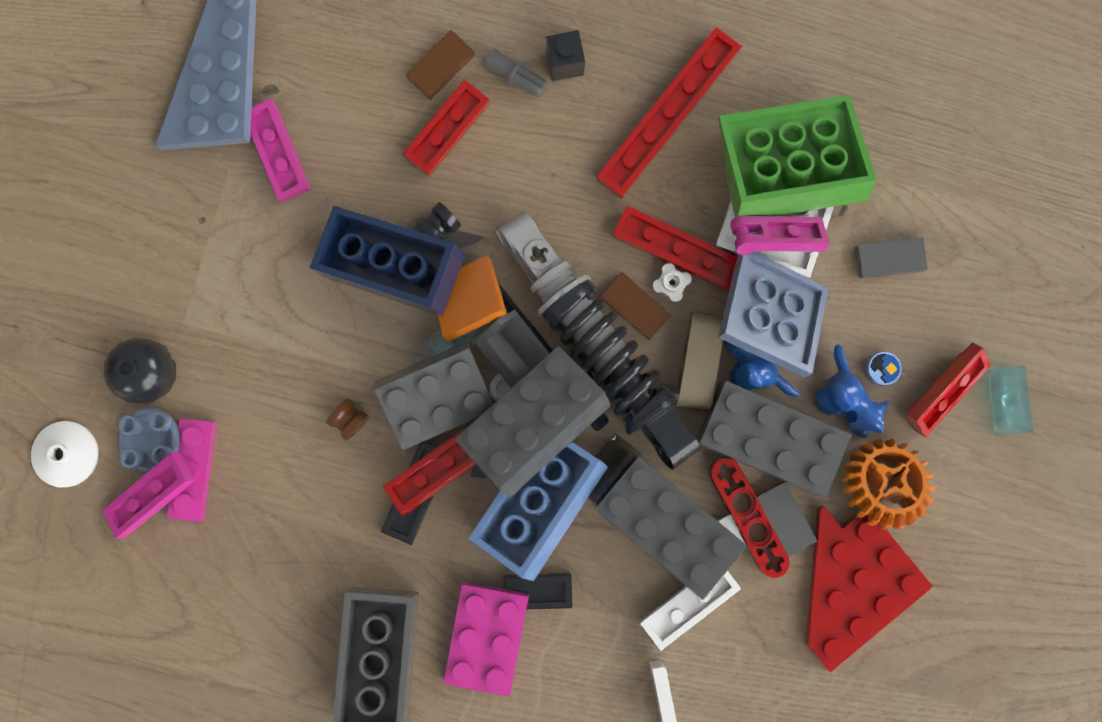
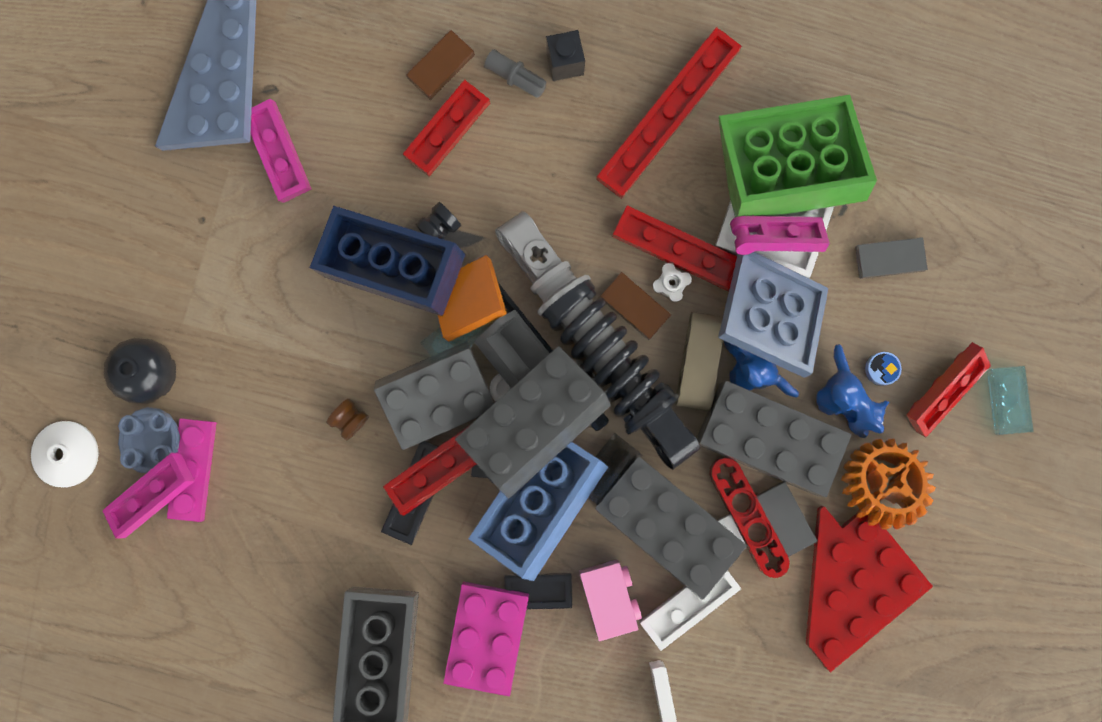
none -> bright pink brick [579,560,642,641]

